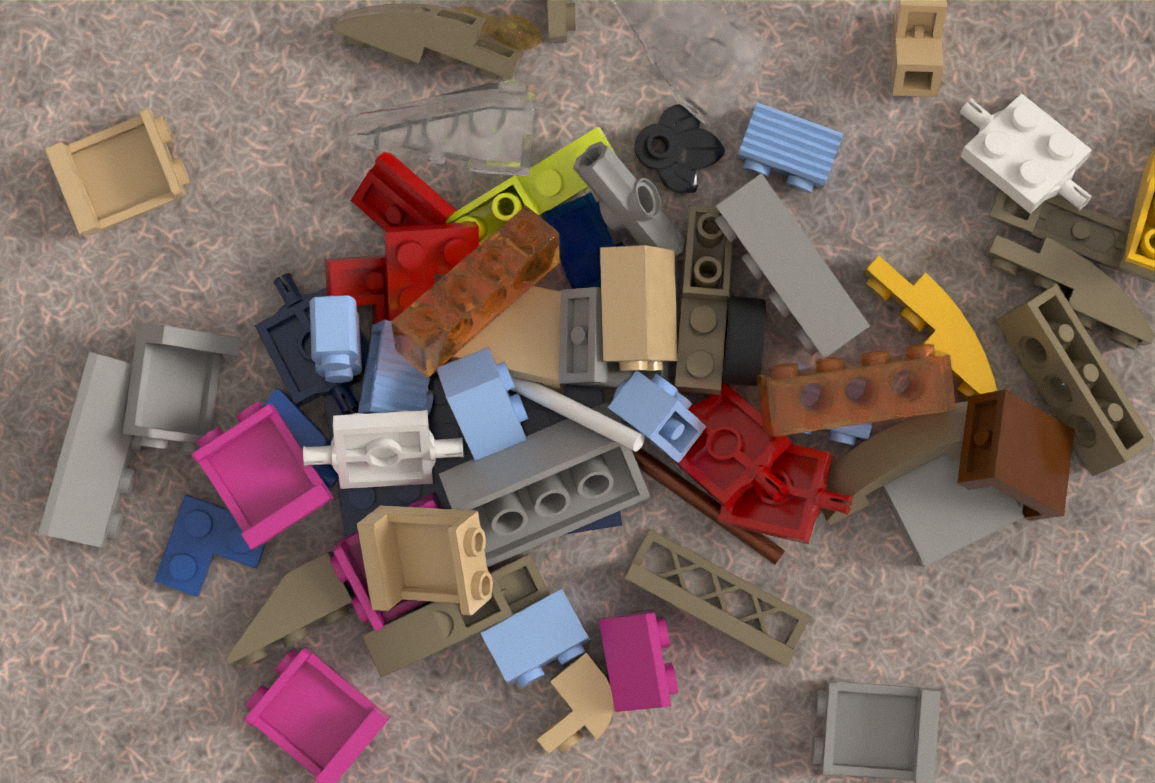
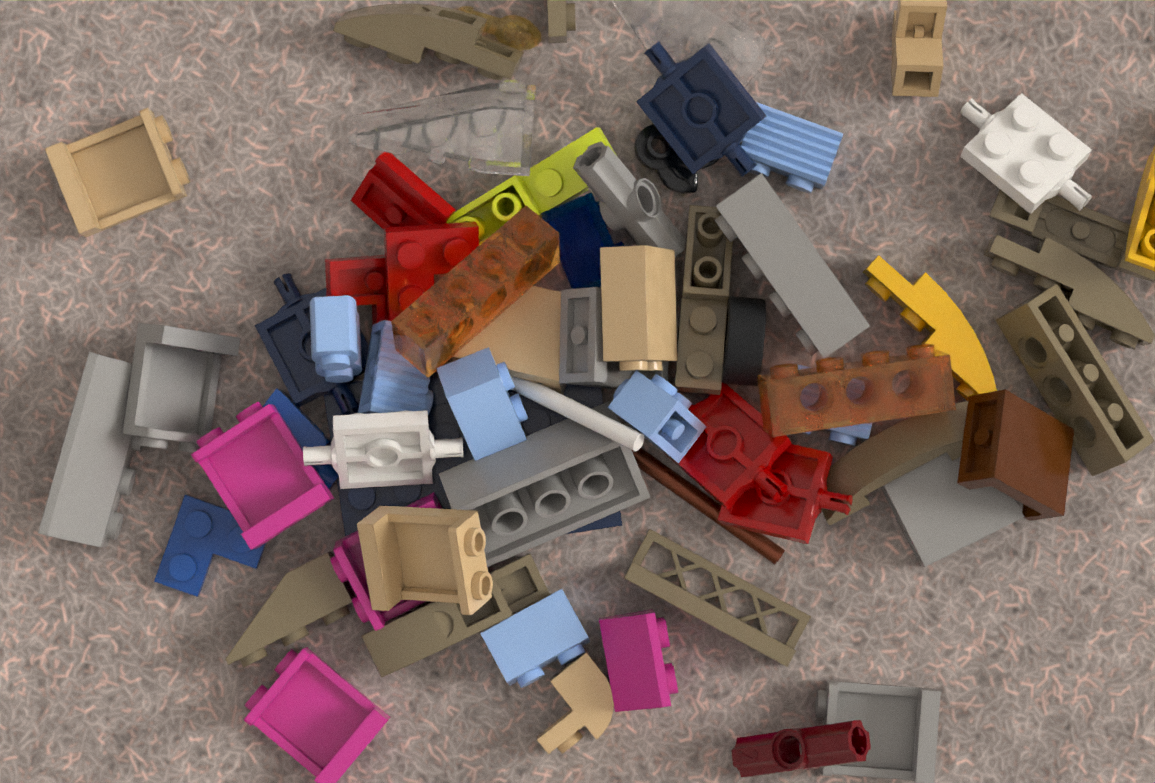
none -> dark blue plate [636,41,766,177]
none -> dark red piece [731,720,871,778]

